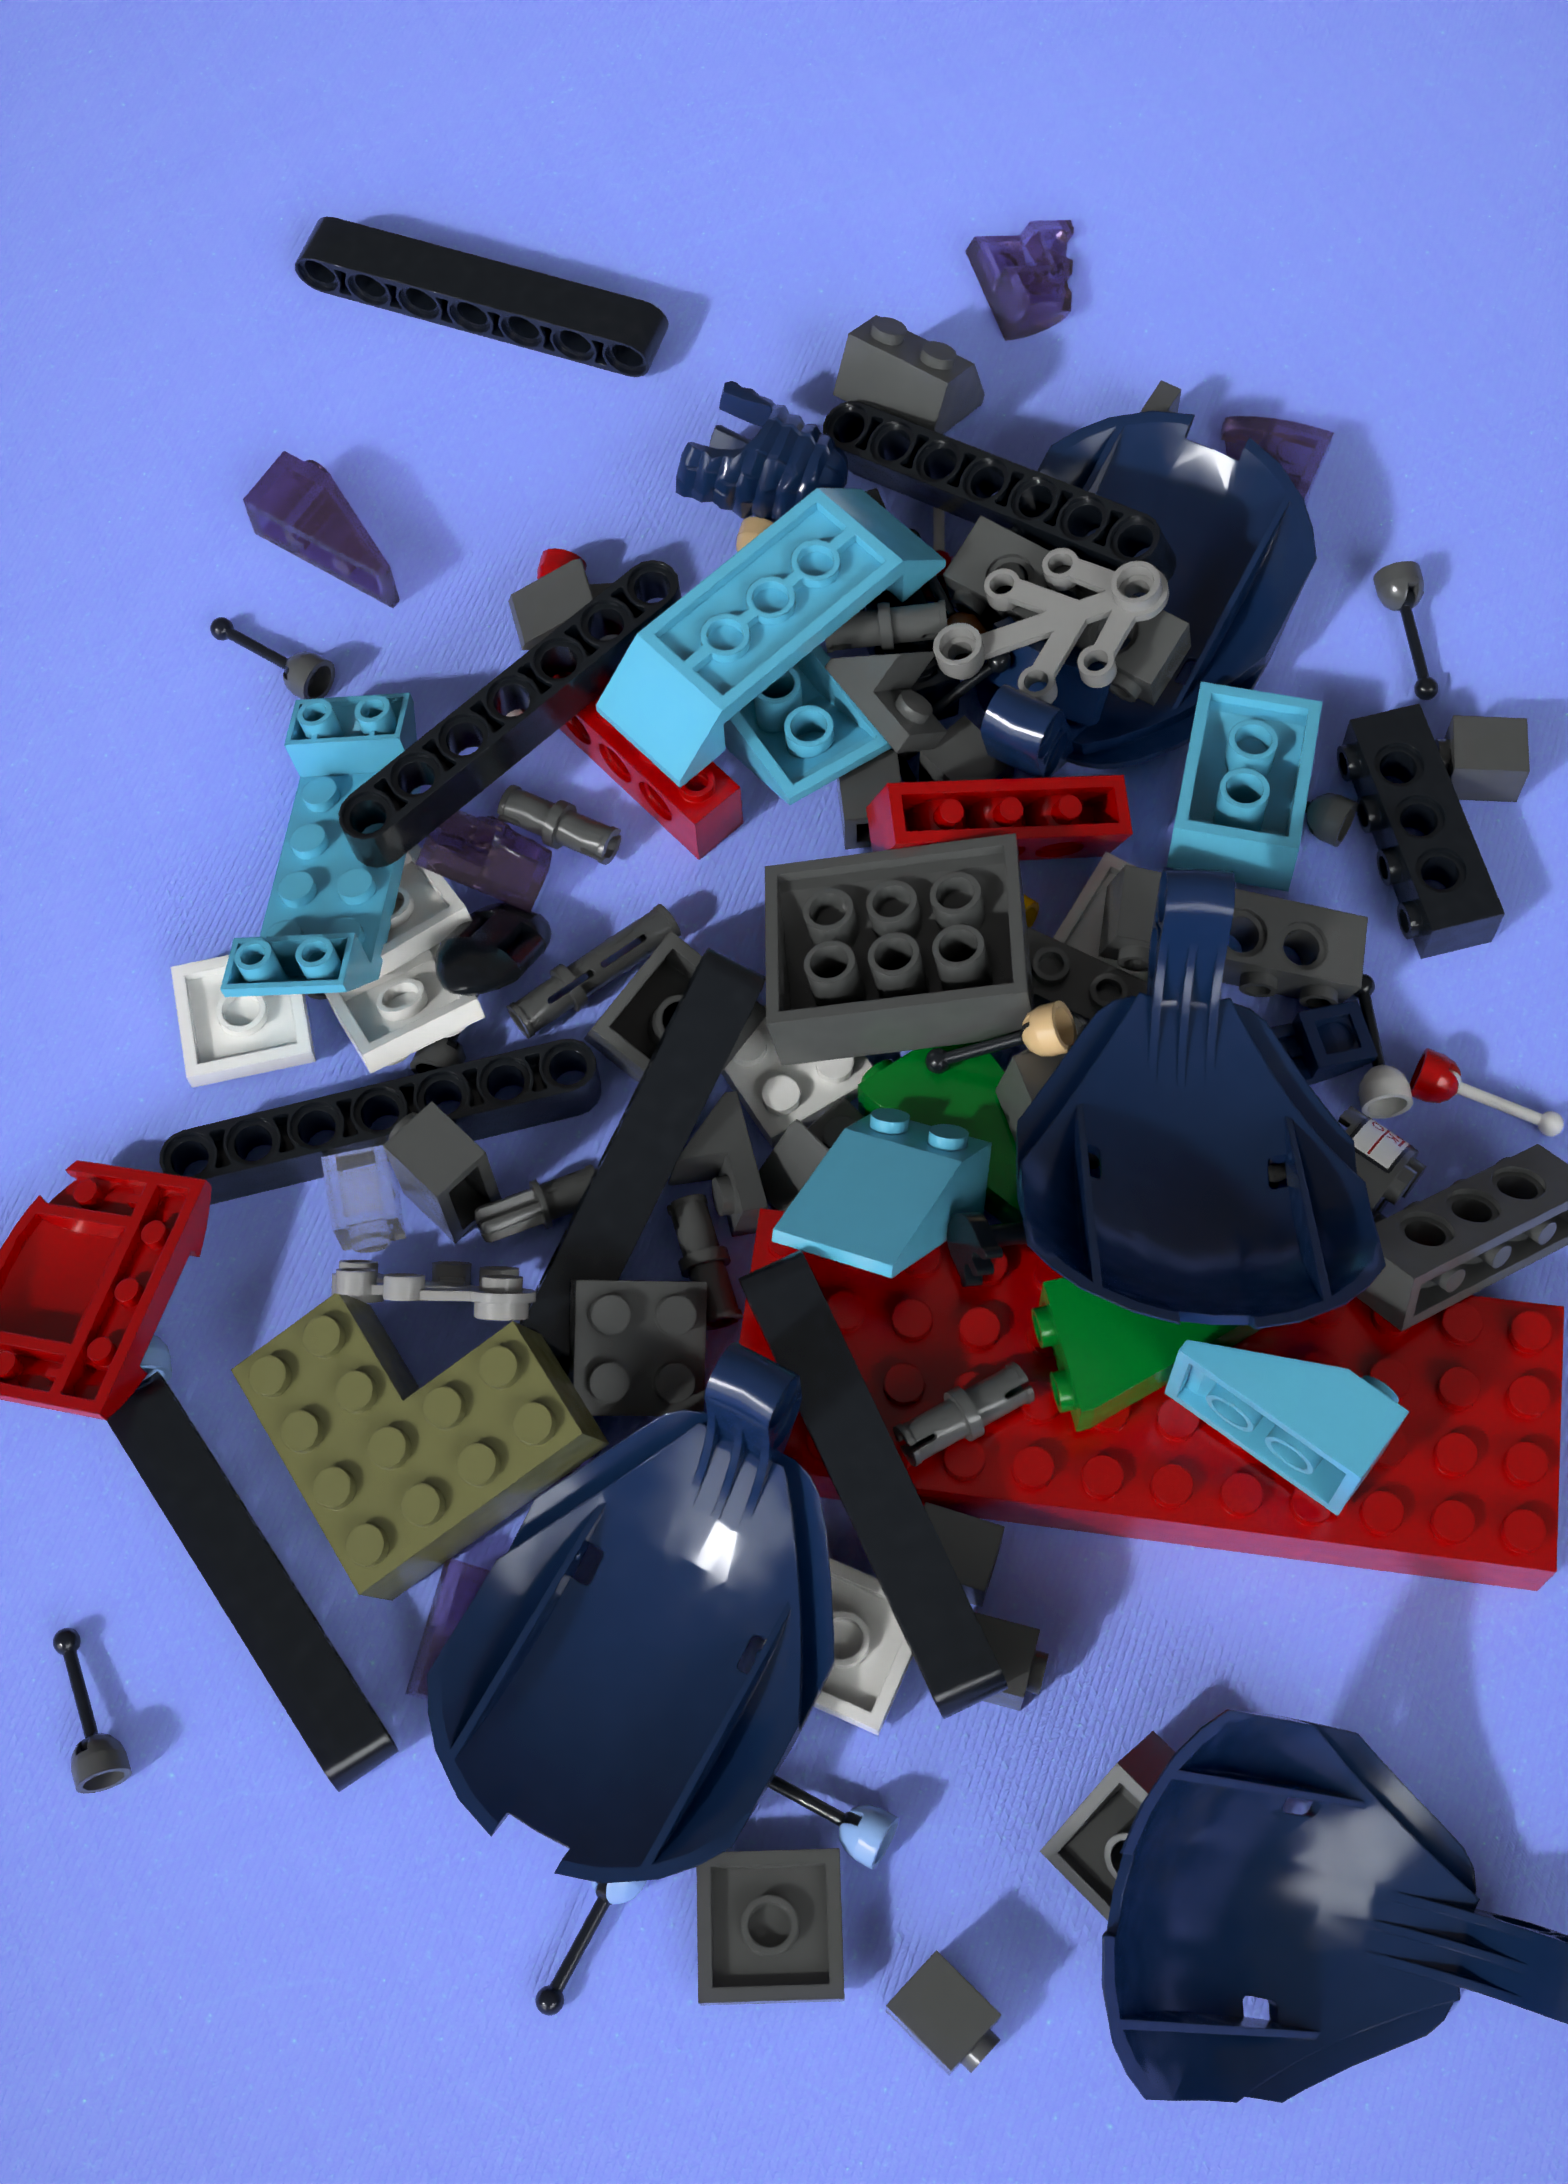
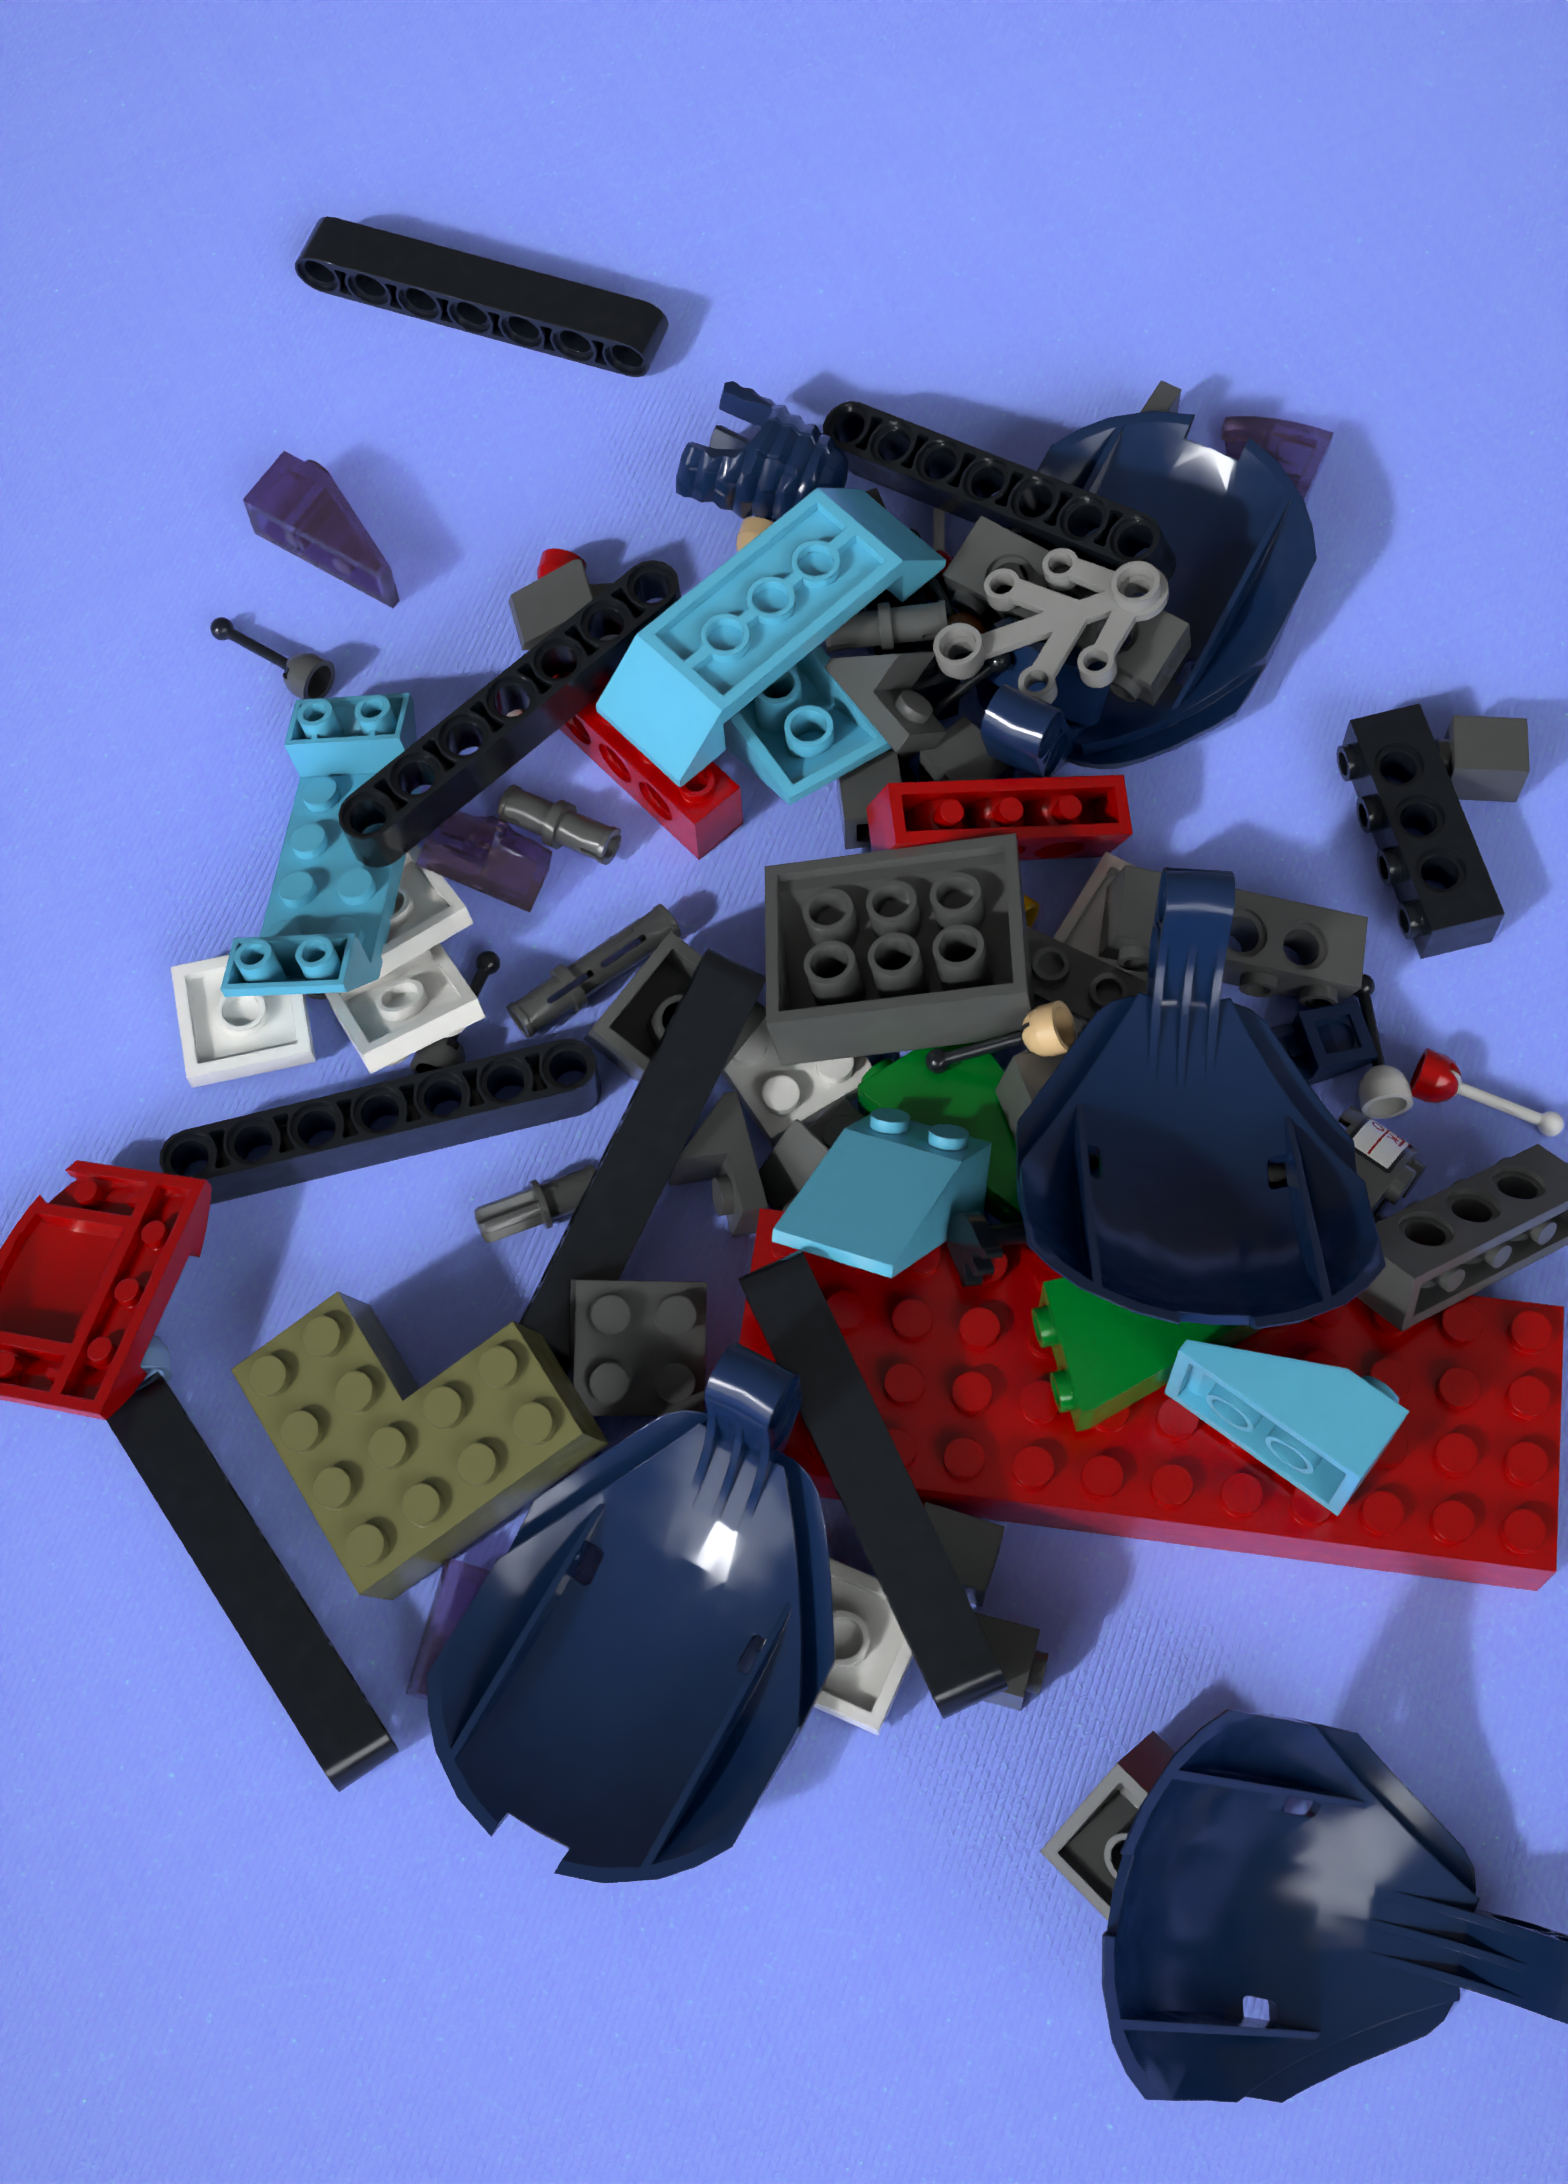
hinge [53,1628,132,1794] -> none
clear brick [321,1145,407,1253] -> none
light grey plant [331,1259,536,1321] -> none
dark grey piece [383,1101,501,1243] -> none
black piece [435,902,552,996] -> none
black hinge [535,1880,647,2016] -> none
dark grey pin [666,1194,743,1331] -> none
dark grey plate [696,1848,845,2006] -> none
light blue hinge [768,1775,899,1870] -> none
dark grey slope [833,315,985,434] -> none
dark grey brick [885,1950,1001,2076] -> none
dark grey pin [893,1361,1035,1467] -> none
clear purple slope [965,220,1074,341] -> none
medium azure slope [1166,681,1323,892] -> none
dark grey hinge [1305,793,1358,847] -> none
hinge [1373,561,1438,700] -> none

